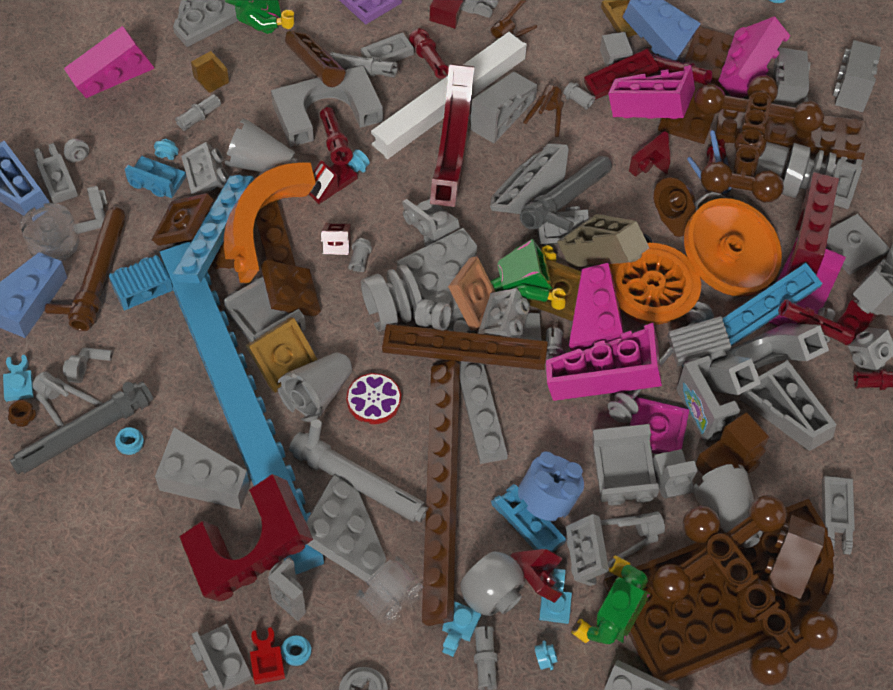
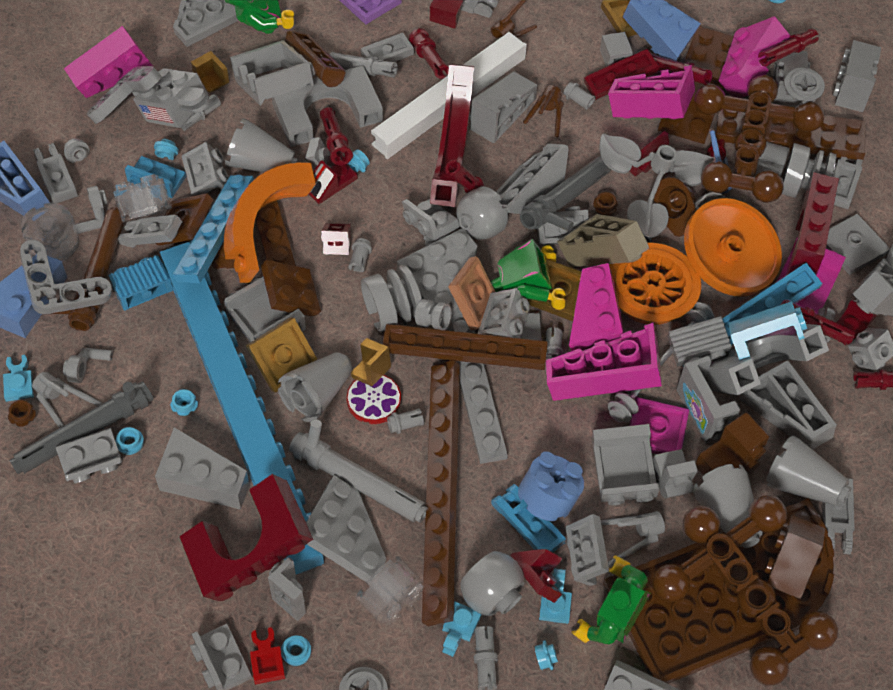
none -> light grey beam [20,240,111,314]
none -> light grey bracket [55,428,122,483]
none -> light grey beam [87,66,162,124]
none -> clear brick [113,174,172,223]
none -> light grey hinge [118,215,182,248]
none -> light grey brick [132,68,210,128]
none -> medium azure plate [170,389,198,416]
none -> light grey window [230,40,315,106]
none -> light grey plate [305,137,330,170]
none -> pearl gold panel [351,338,391,386]
none -> light grey pin [387,408,424,434]
none -> dark red pin [445,160,486,193]
none -> light grey cylinder [456,186,508,240]
none -> reddish brown plate [593,192,618,215]
none -> light grey plant [599,133,714,237]
none -> medium azure panel [729,301,807,360]
none -> dark red pin [758,28,819,67]
none -> light grey cone [766,436,852,506]
none -> light grey gear [784,68,825,104]

